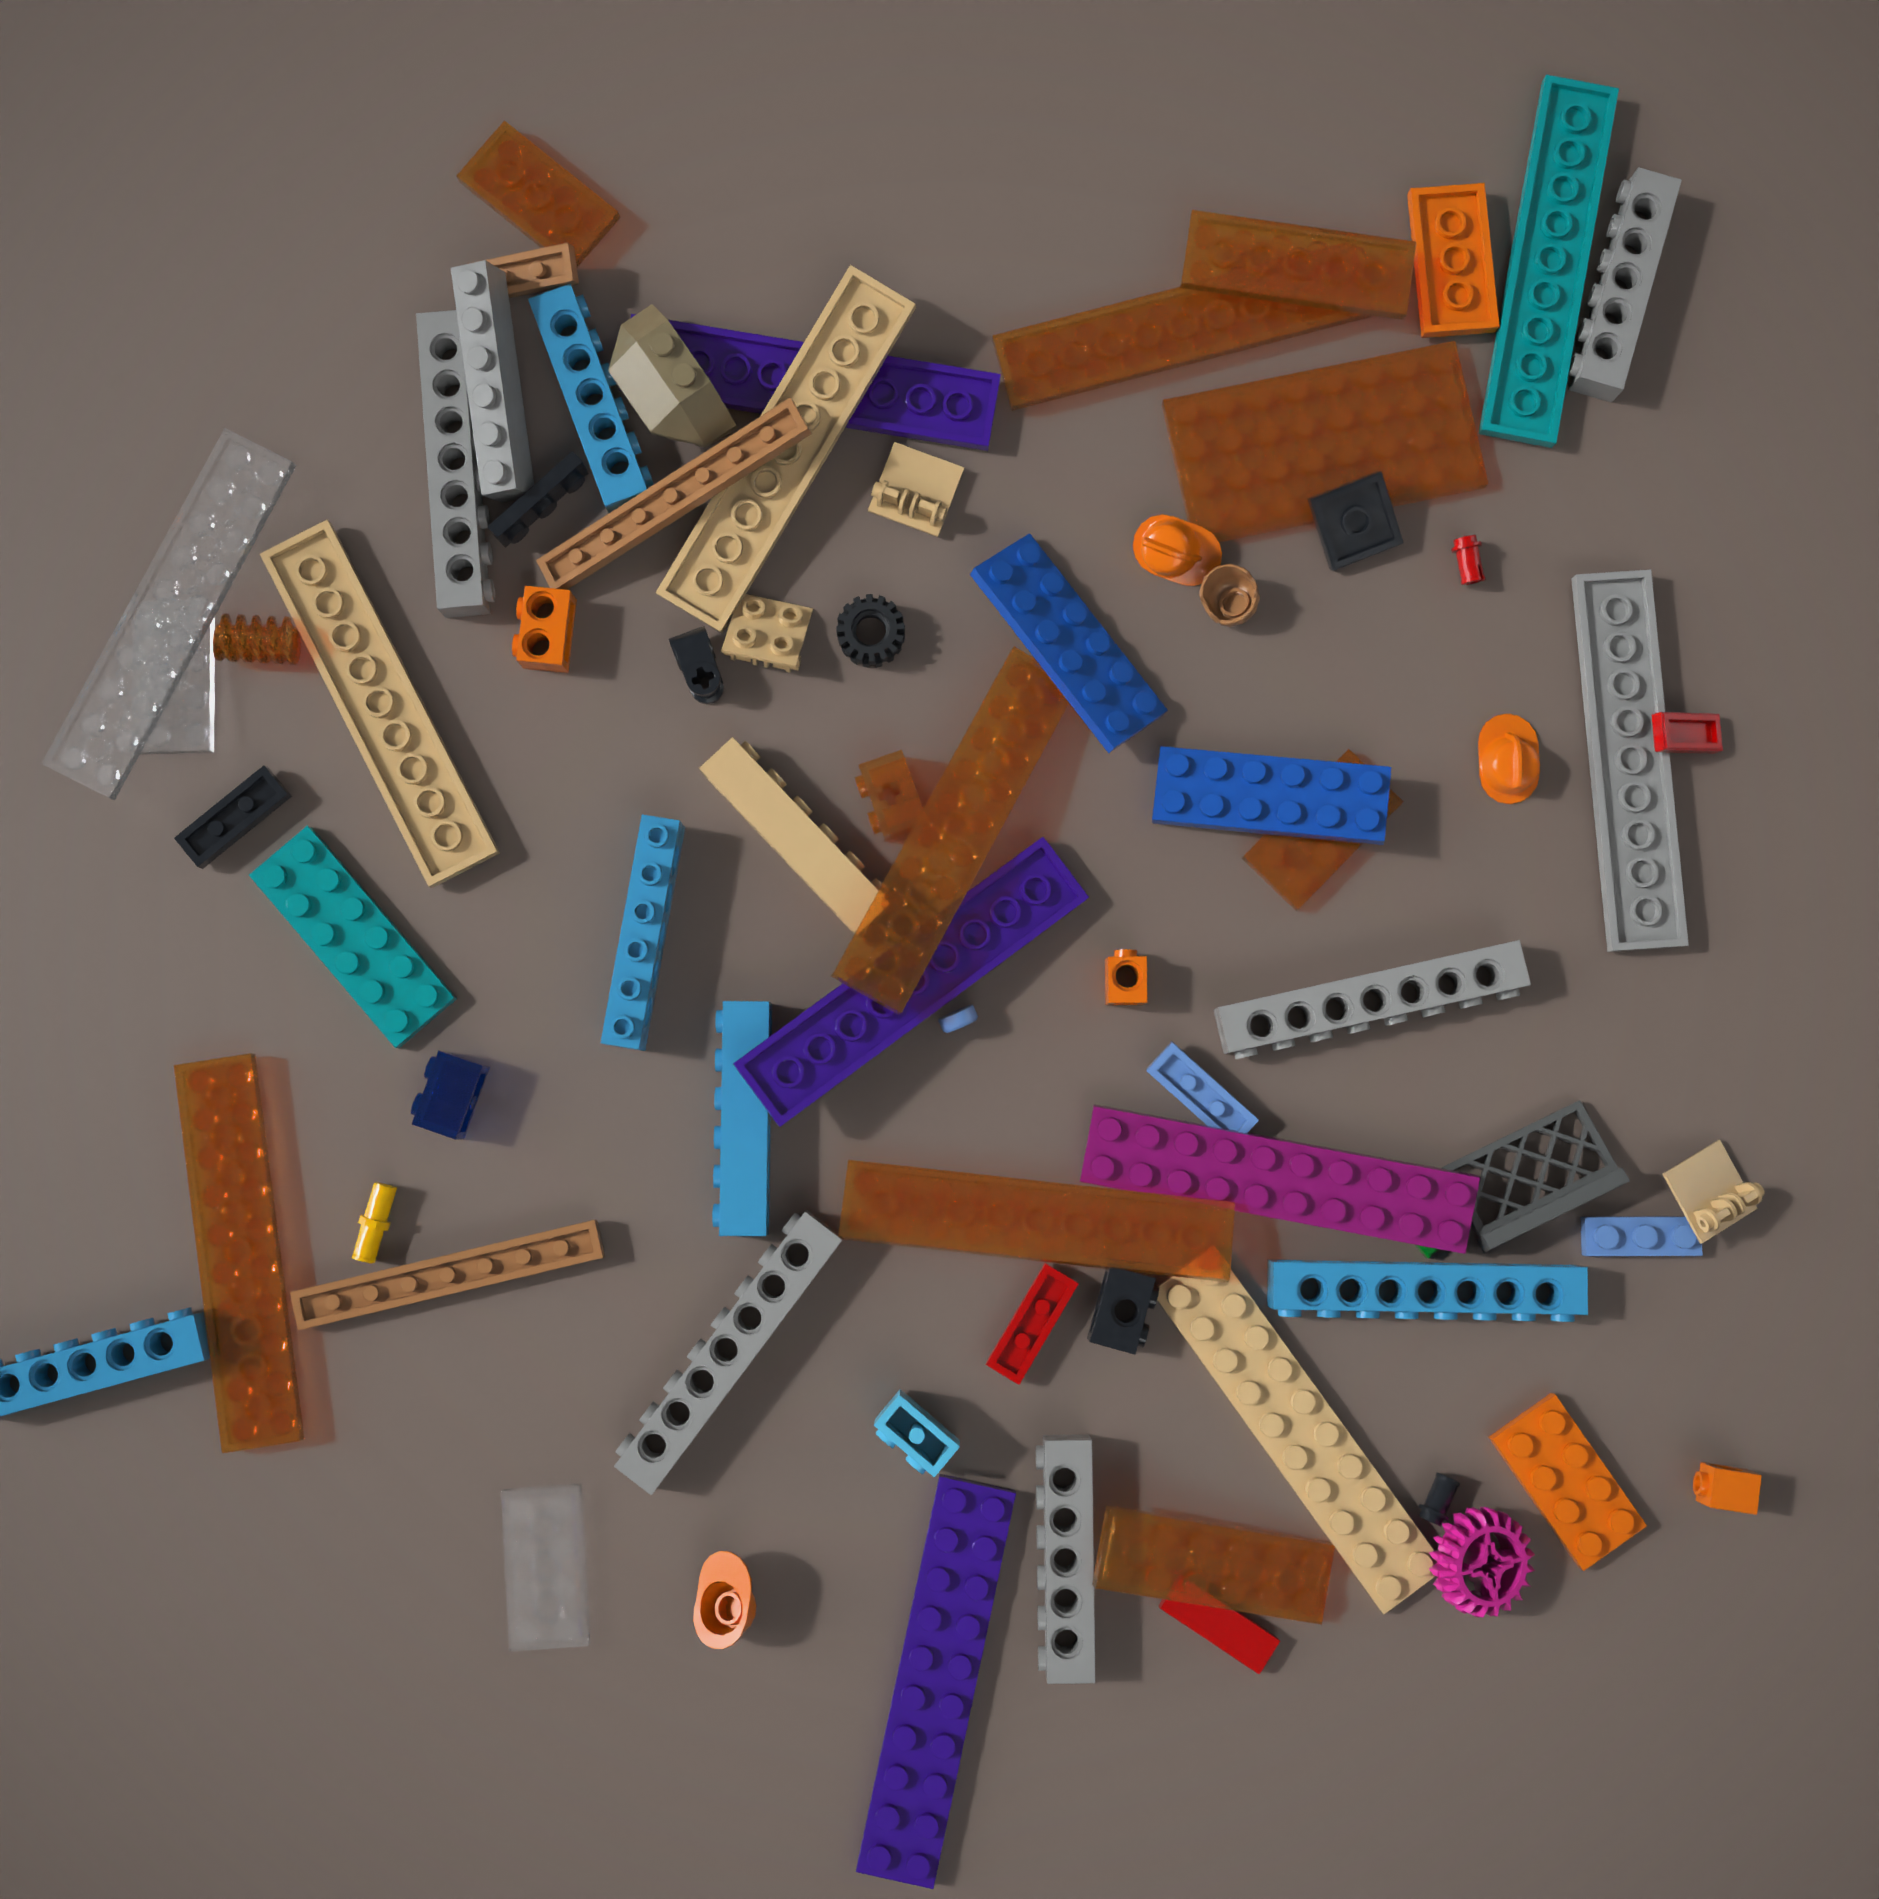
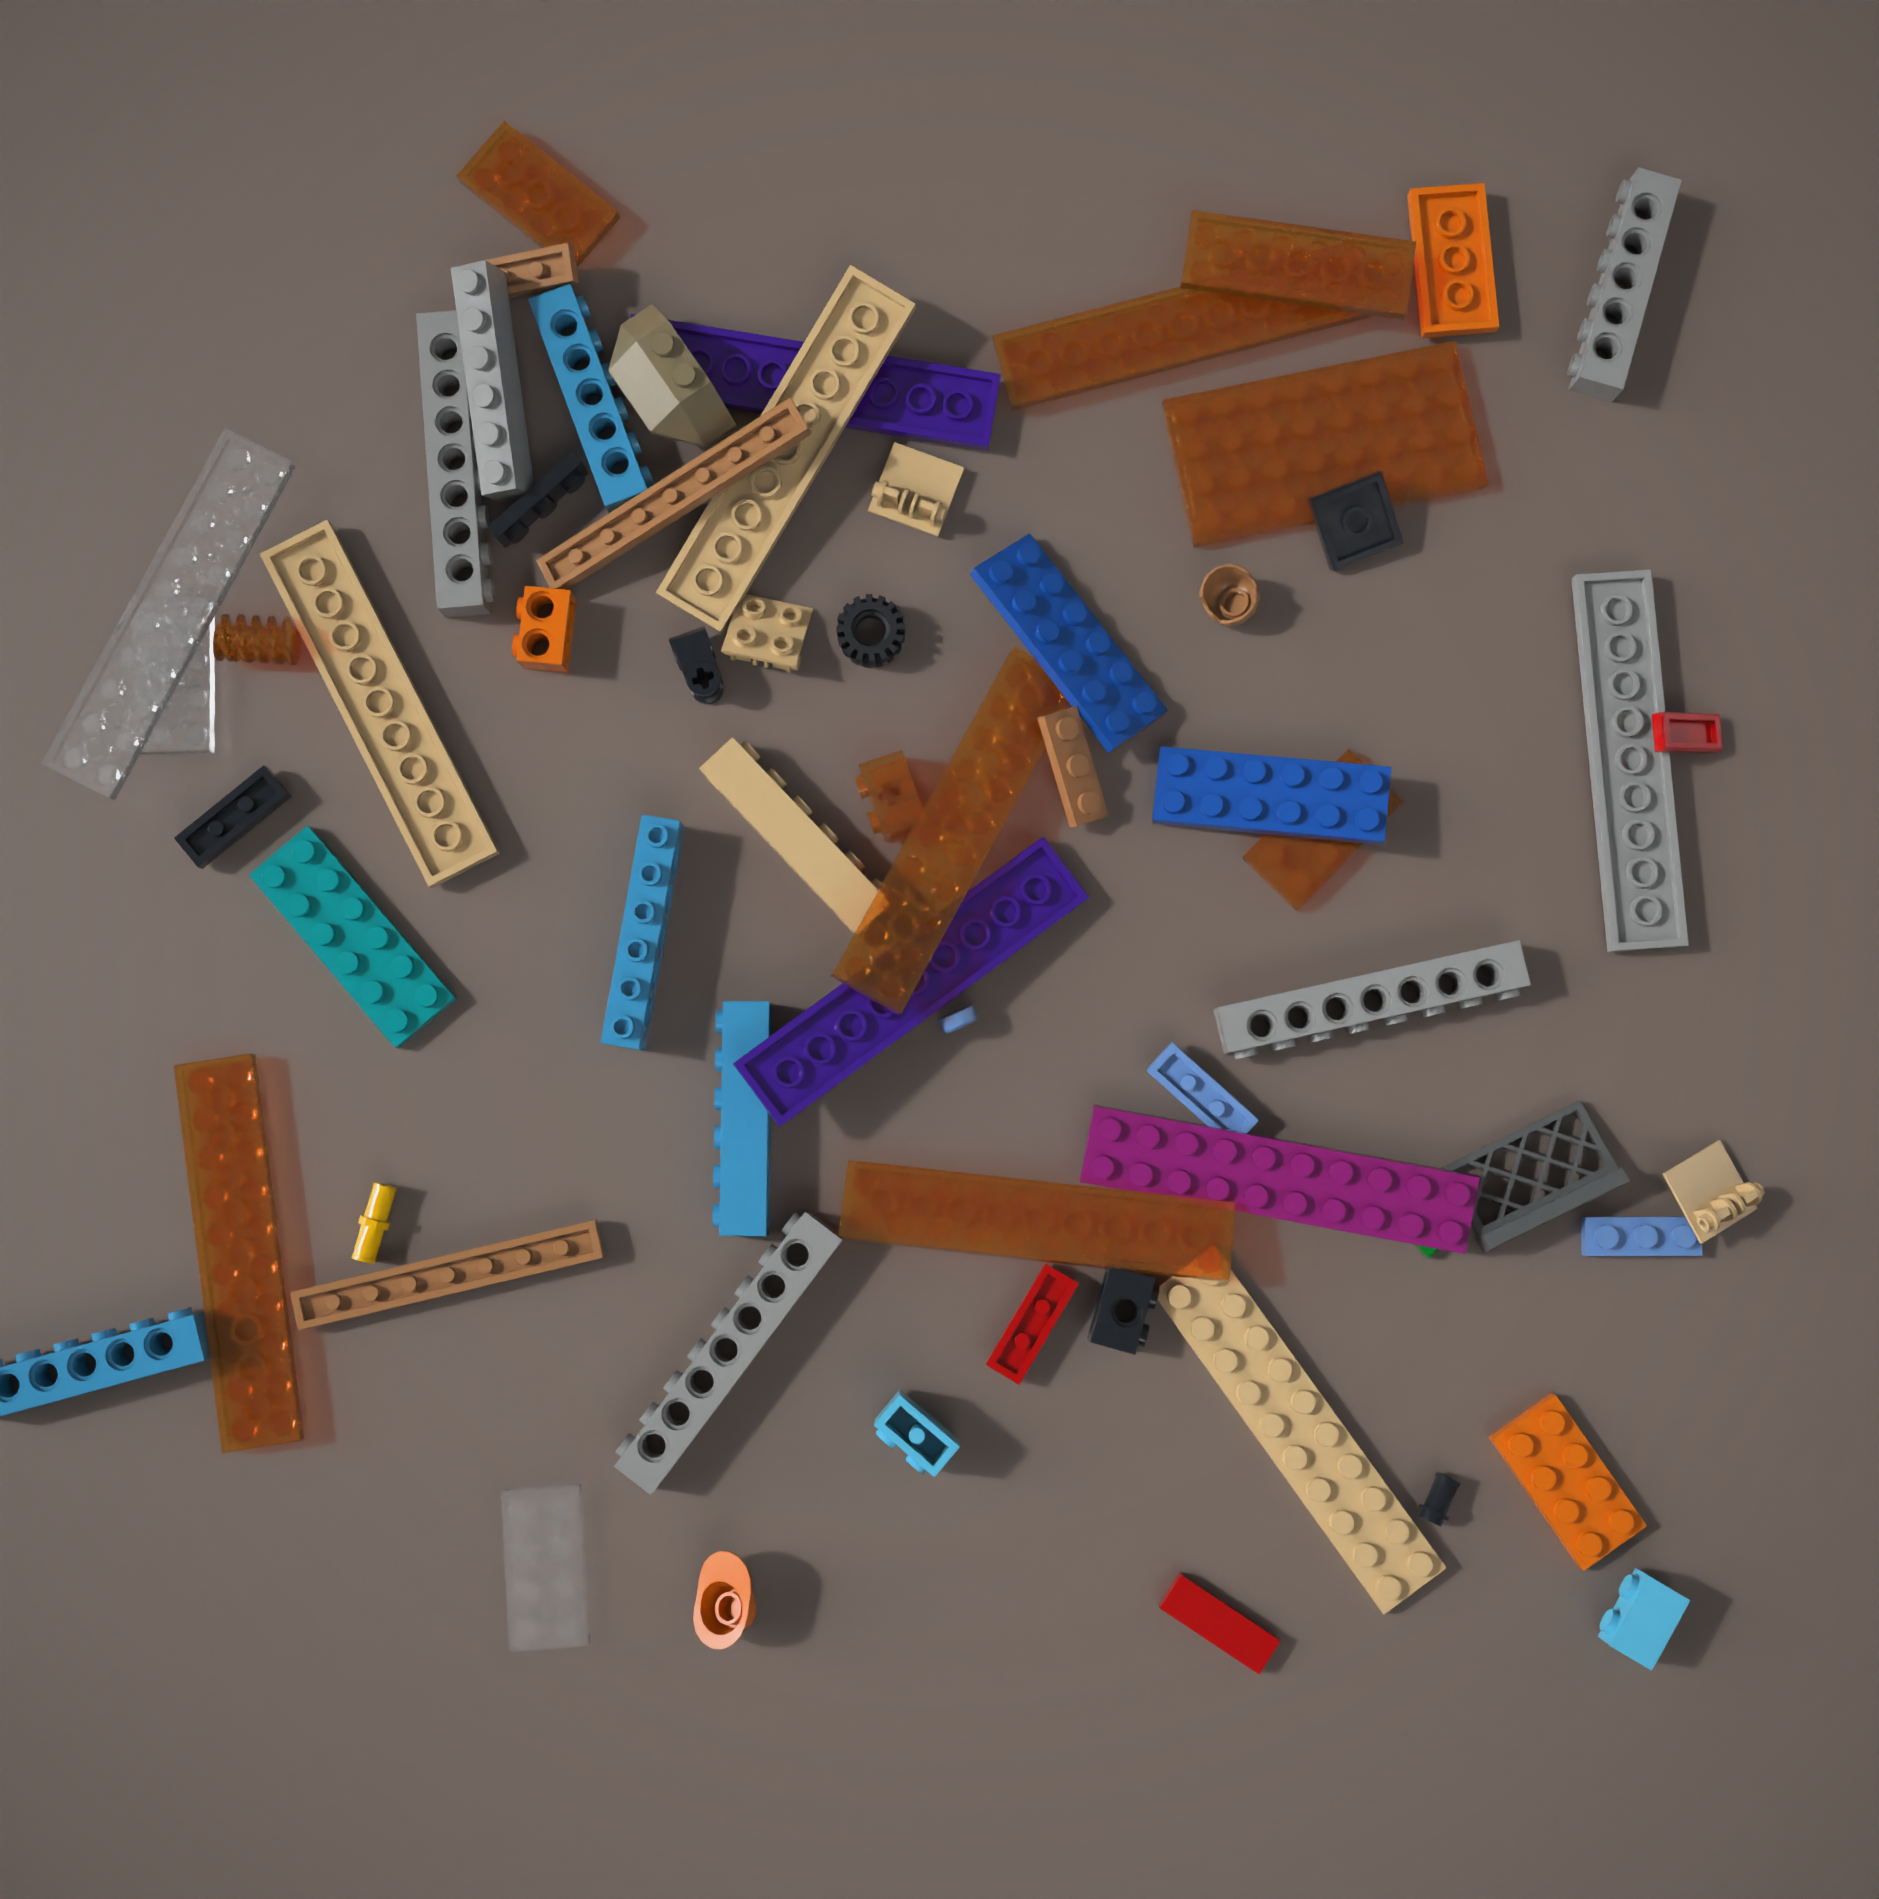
clear blue brick [411,1050,490,1140] -> none
dark purple plate [856,1474,1016,1889] -> none
light grey brick [1036,1434,1095,1684] -> none
clear orange plate [1092,1505,1335,1625] -> none
orange brick [1105,949,1147,1005] -> none
orange piece [1133,514,1222,586] -> none
dark azure brick [1267,1259,1588,1322] -> none
dark pink gear [1429,1507,1535,1618] -> none
red pin [1451,535,1486,586] -> none
teal plate [1478,75,1619,448] -> none
orange piece [1478,714,1541,804] -> none
orange brick [1693,1462,1762,1515] -> none
none -> medium nougat plate [1037,706,1109,828]
none -> medium azure brick [1597,1568,1690,1671]

